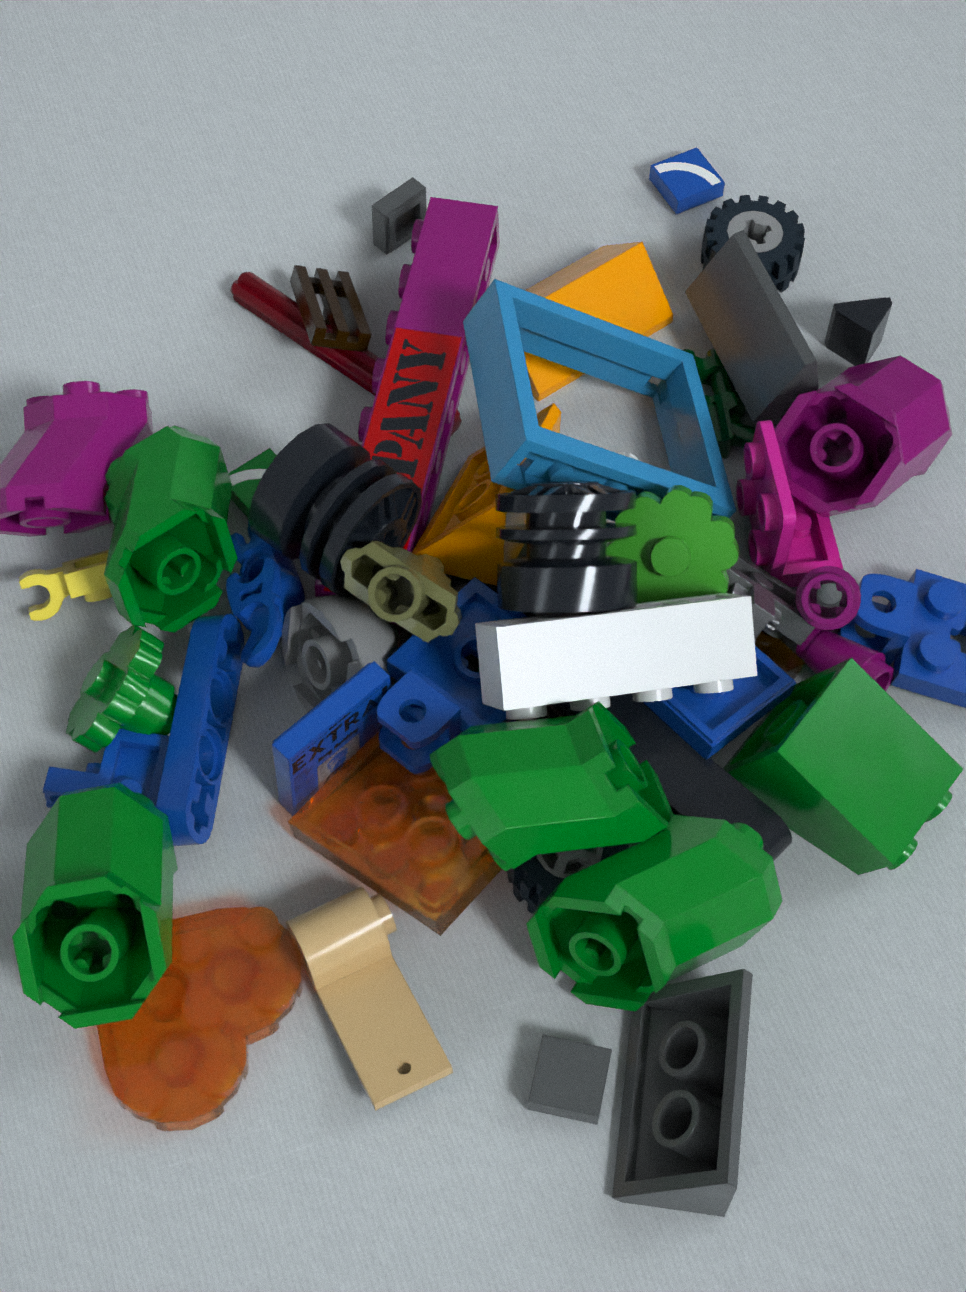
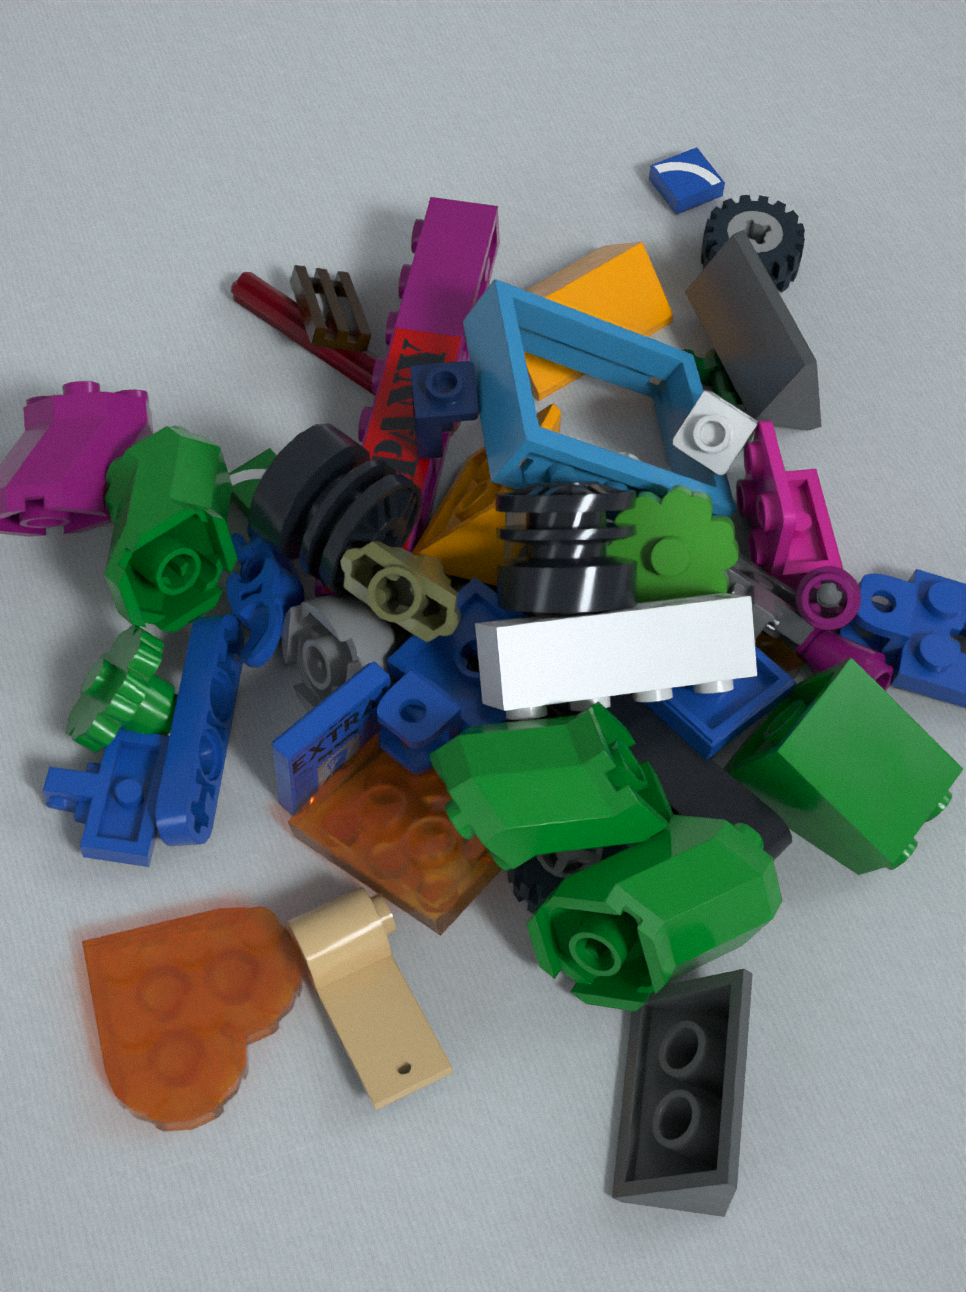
green brick [12,782,178,1029] -> none
light yellow plate [19,550,112,621] -> none
dark grey tile [371,177,427,255] -> none
dark grey tile [527,1034,612,1125] -> none
magenta brick [774,355,952,518] -> none
black slope [825,297,892,366] -> none
none -> dark blue bracket [410,361,479,460]
none -> white bracket [673,390,758,475]

